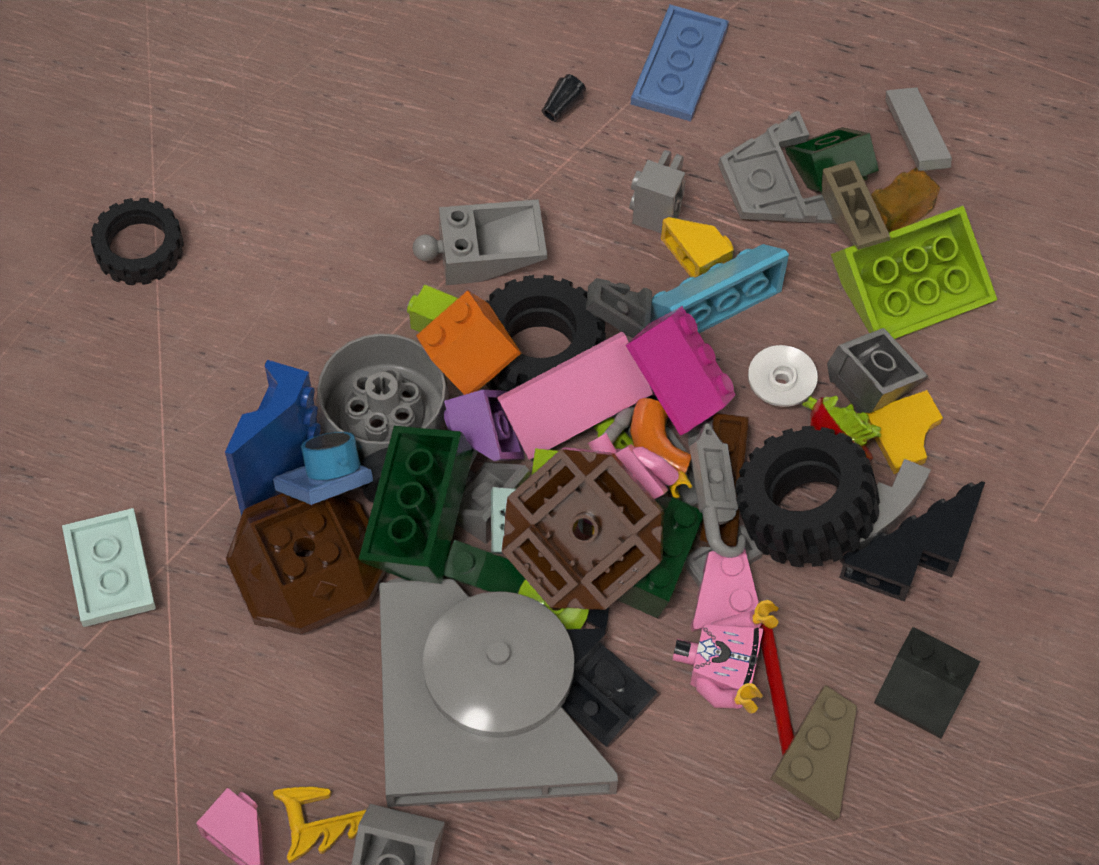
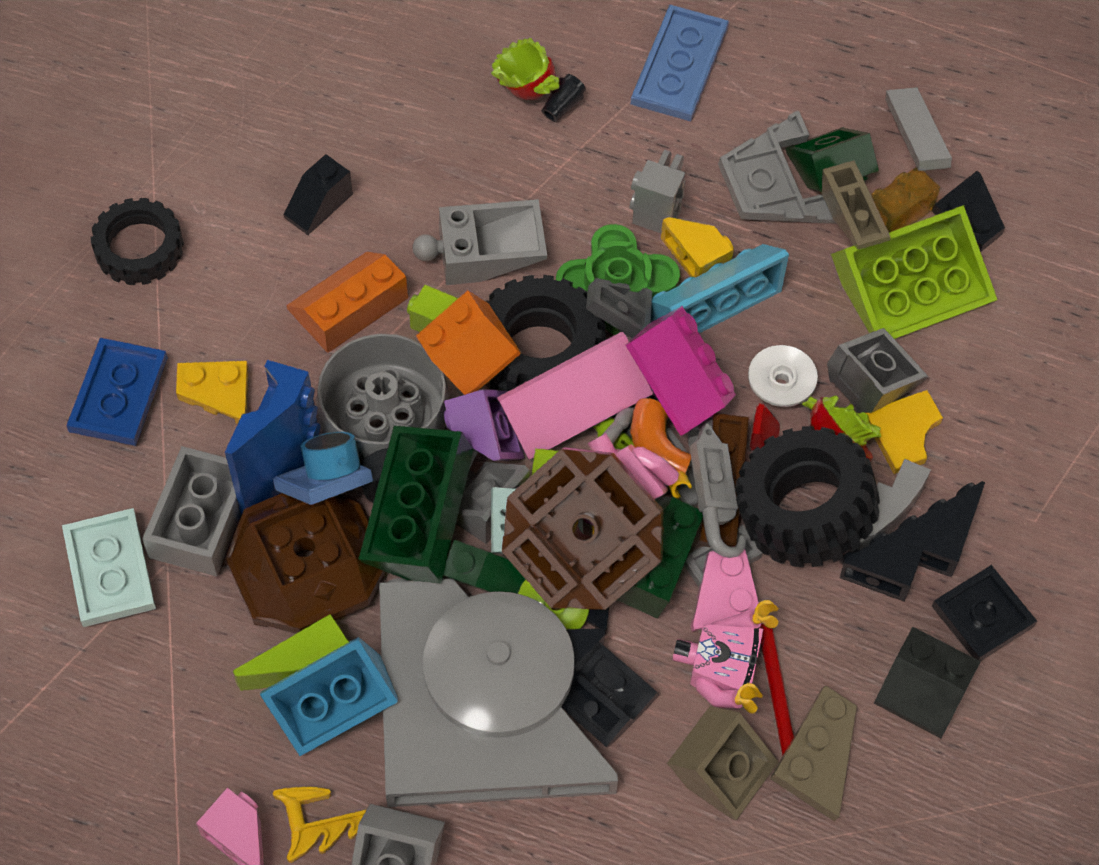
none -> blue plate [66,338,168,446]
none -> light grey brick [142,446,241,576]
none -> yellow wing [176,361,248,424]
none -> lime slope [233,614,349,691]
none -> dark azure slope [260,637,398,756]
none -> black slope [283,154,353,235]
none -> orange slope [286,252,408,353]
none -> lime hair [491,38,560,100]
none -> bright green plant [556,224,680,335]
none -> dark tan slope [667,706,778,820]
none -> red slope [749,403,780,451]
none -> black wing [932,171,1005,252]
none -> black plate [932,565,1037,661]

